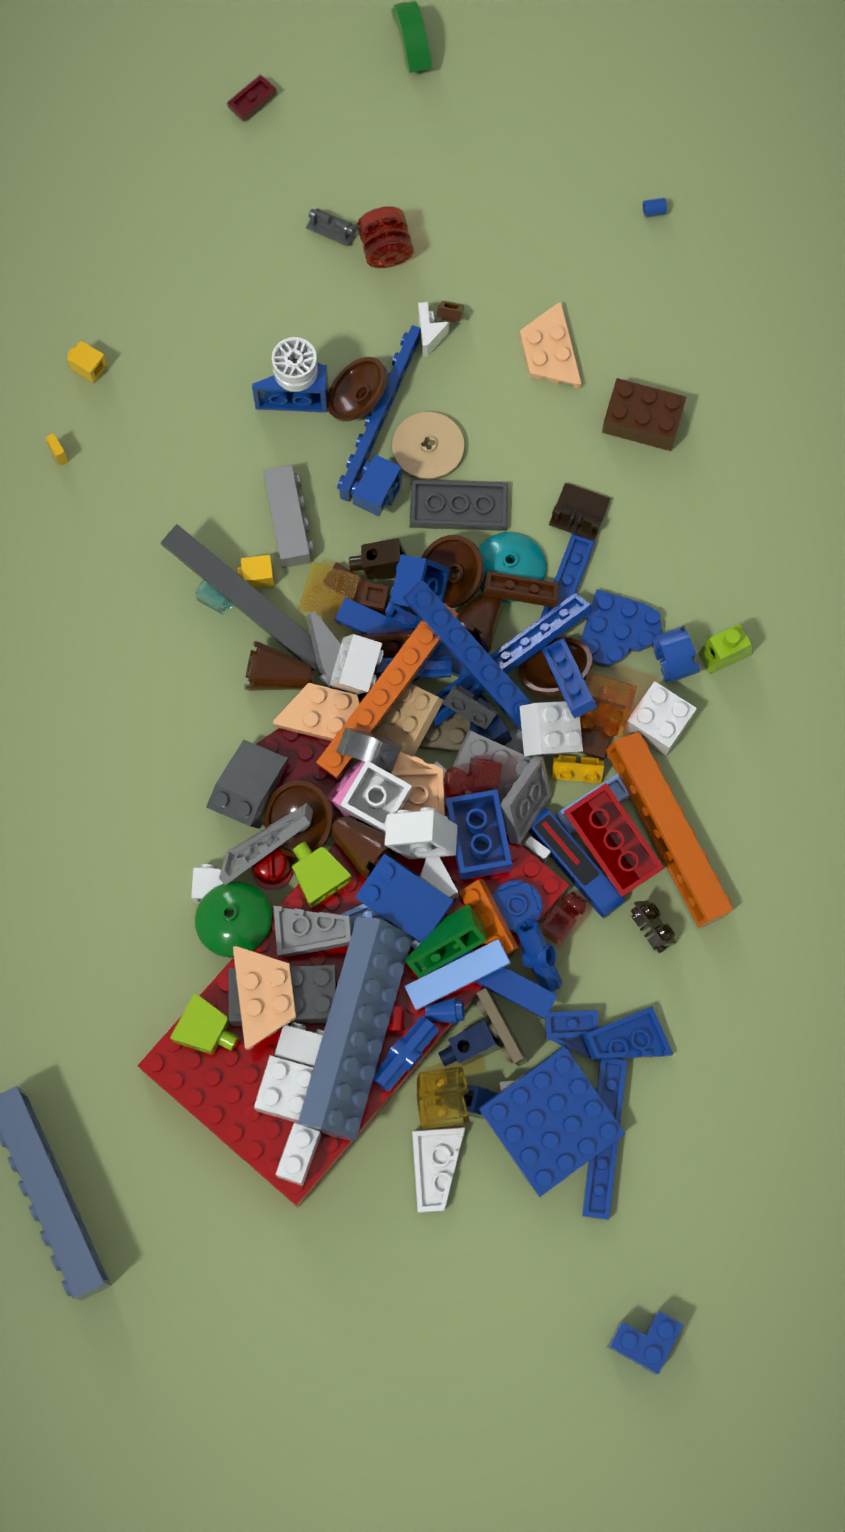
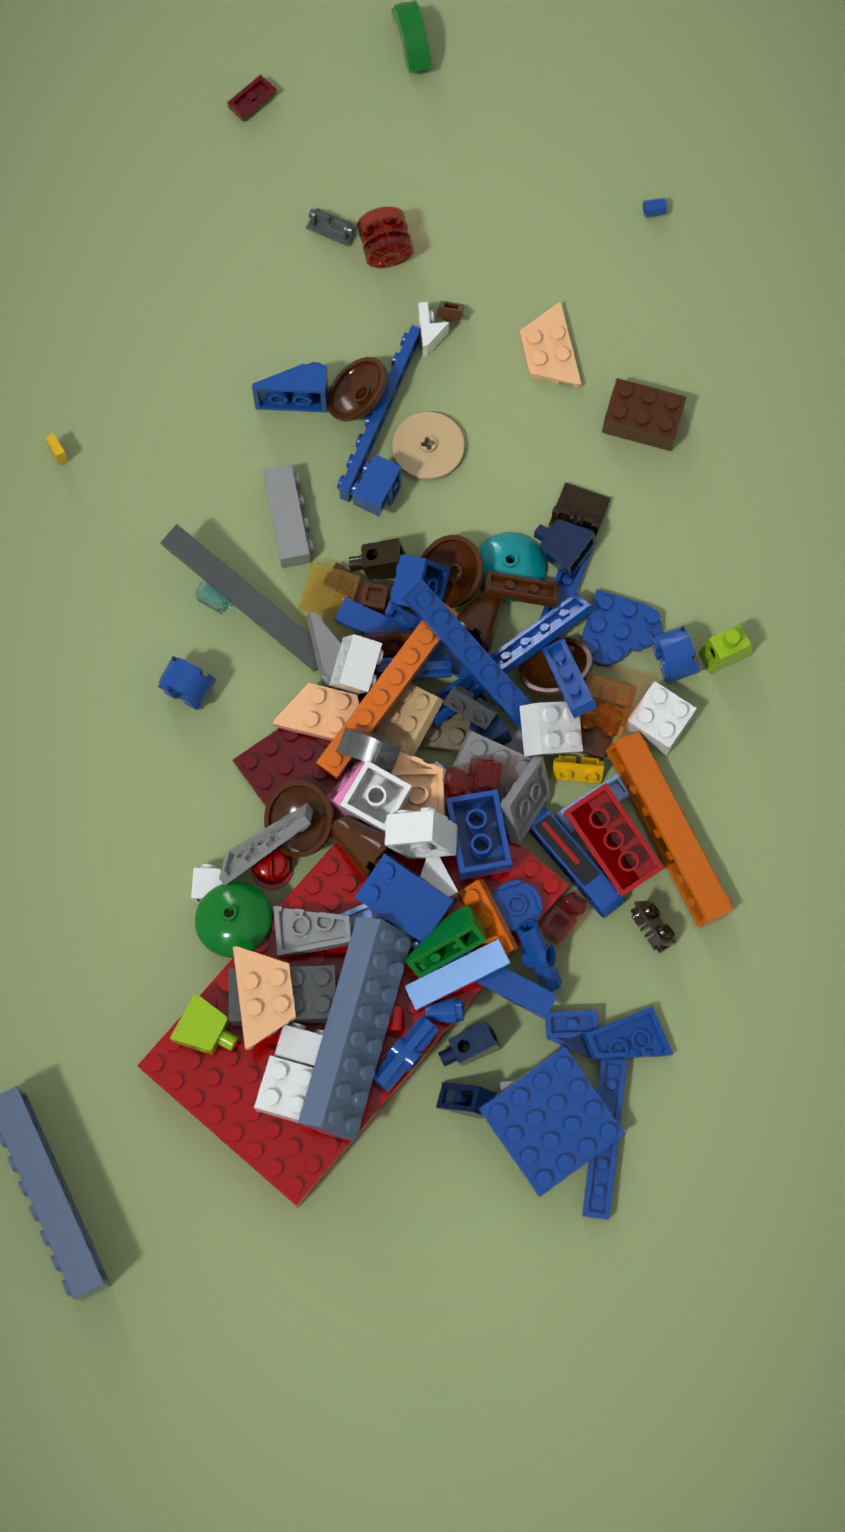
yellow brick [67,340,107,383] -> none
dark grey slope [206,740,289,829] -> none
yellow brick [237,555,274,589] -> none
reddish brown cone [244,641,315,691] -> none
white wheel [272,337,318,392] -> none
white brick [276,1123,321,1186] -> none
lime torso [292,842,352,909] -> none
dark grey tile [410,479,508,531] -> none
white wing [412,1128,465,1213] -> none
clear yellow slope [417,1067,470,1129] -> none
dark tan plate [476,988,529,1066] -> none
white tile [524,836,551,864] -> none
blue brick [607,1311,683,1374] -> none
none -> blue brick [157,656,216,710]
none -> dark blue torso [534,520,597,579]

